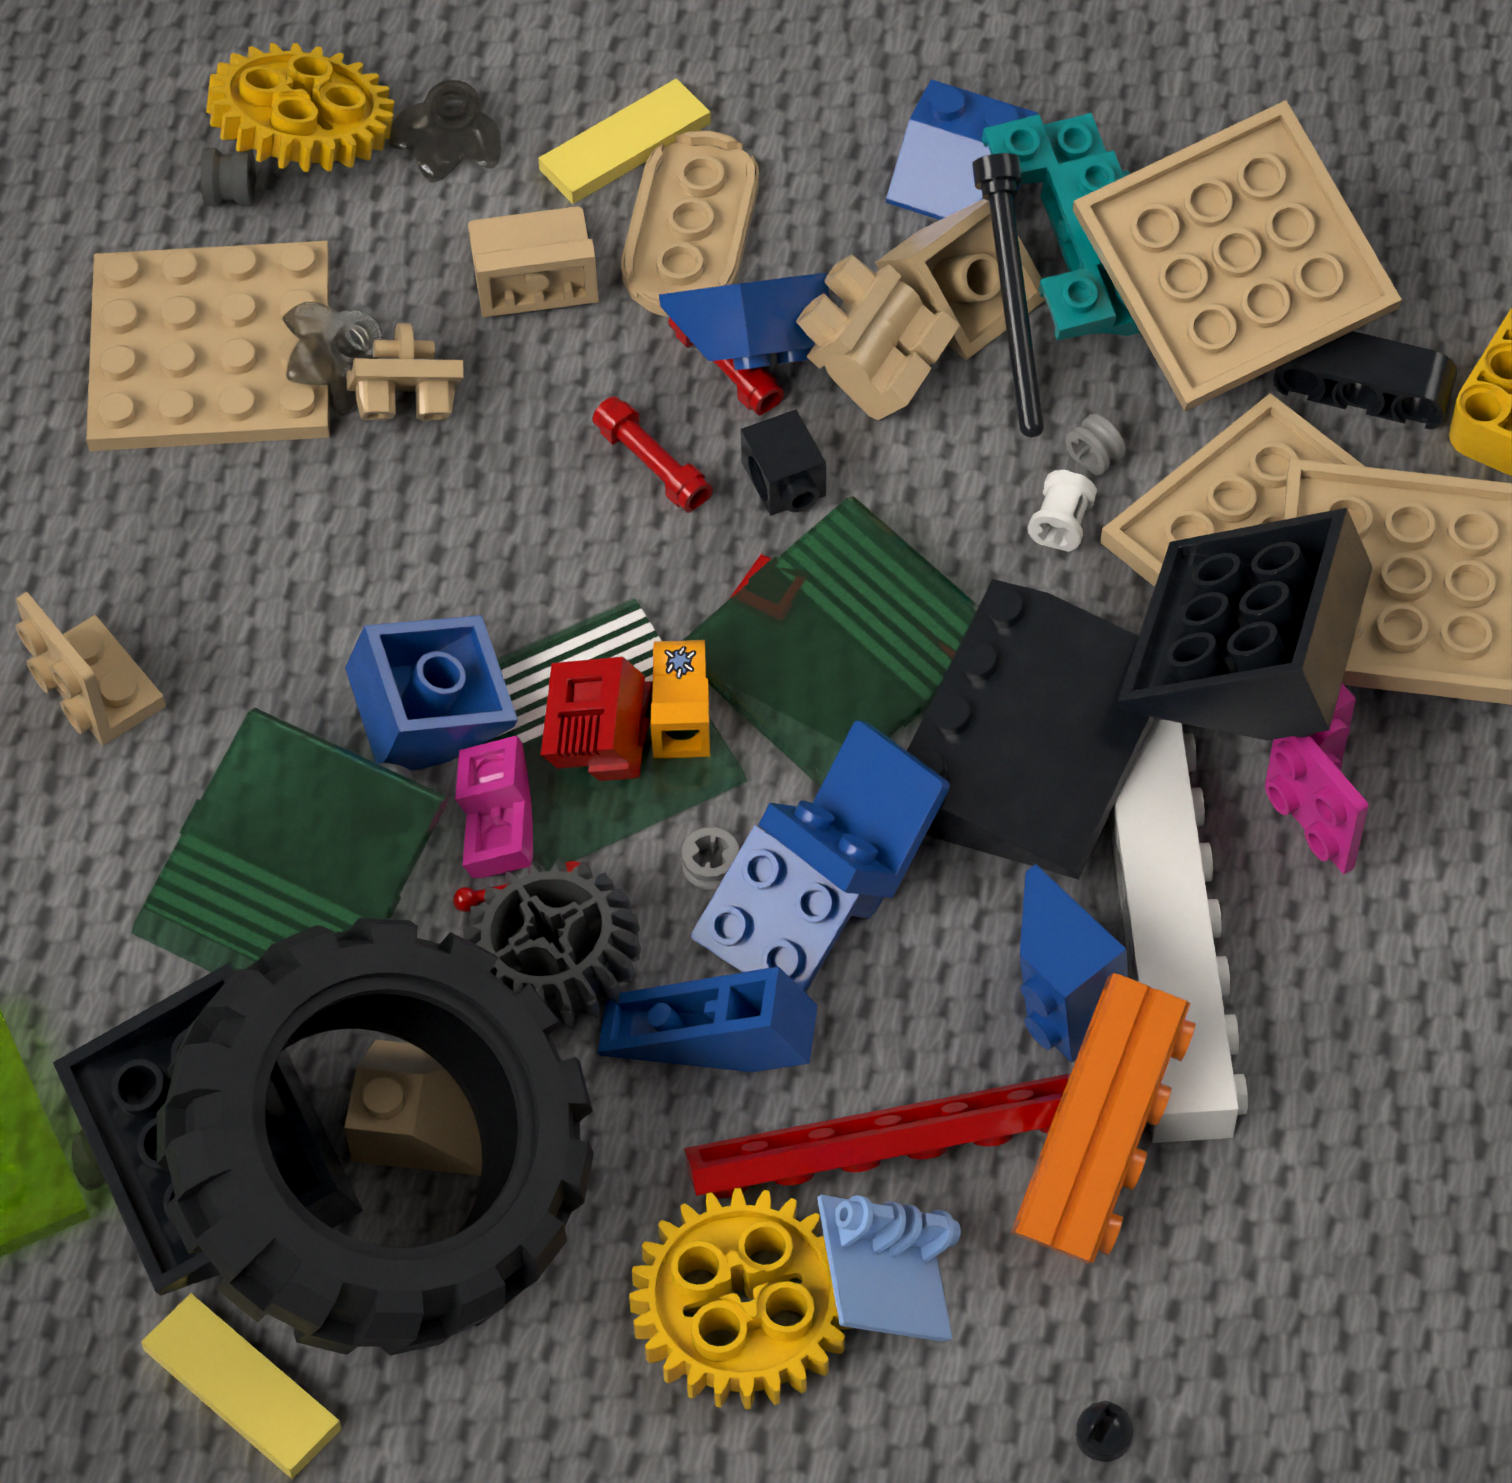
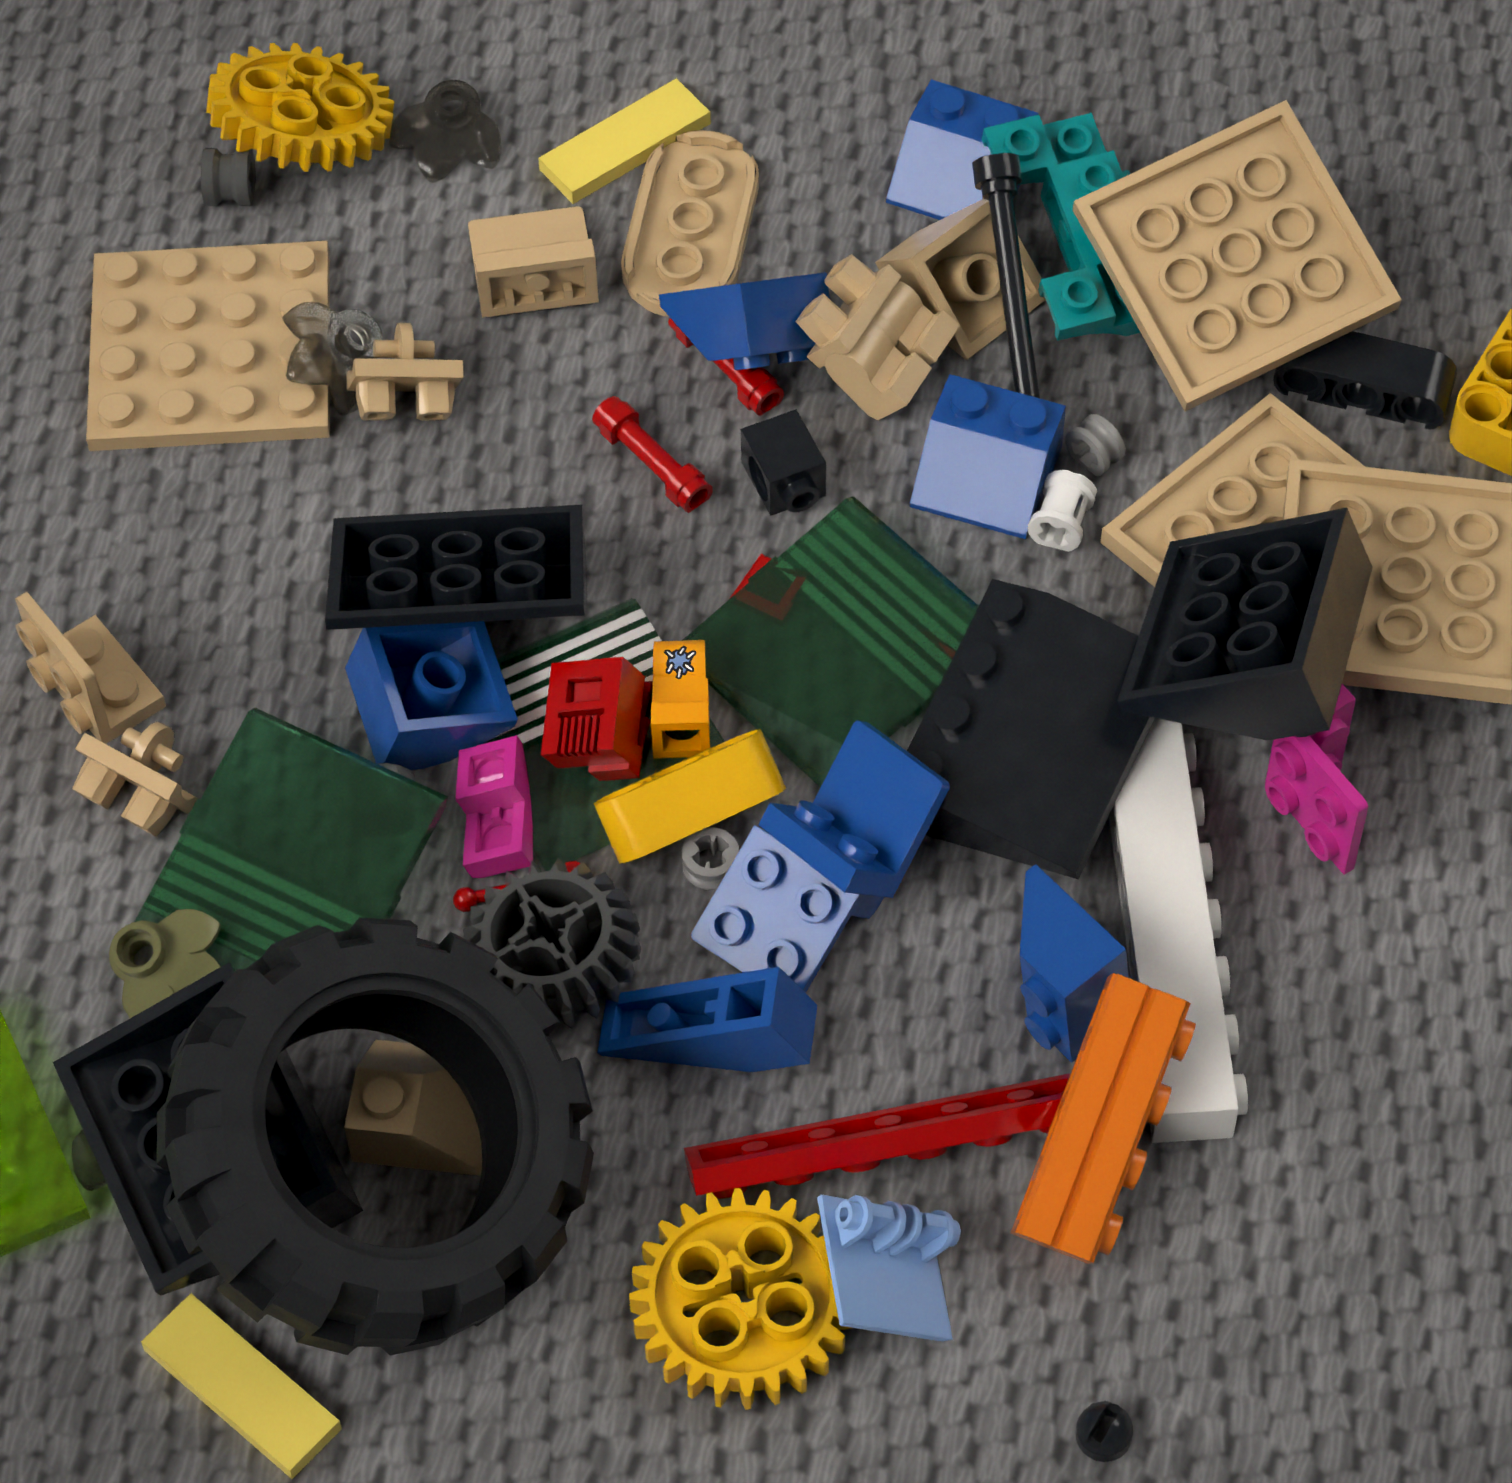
none -> tan hips [72,722,199,837]
none -> olive plate [109,909,221,1018]
none -> black slope [325,505,587,630]
none -> yellow beam [593,729,786,864]
none -> slope [910,374,1066,539]

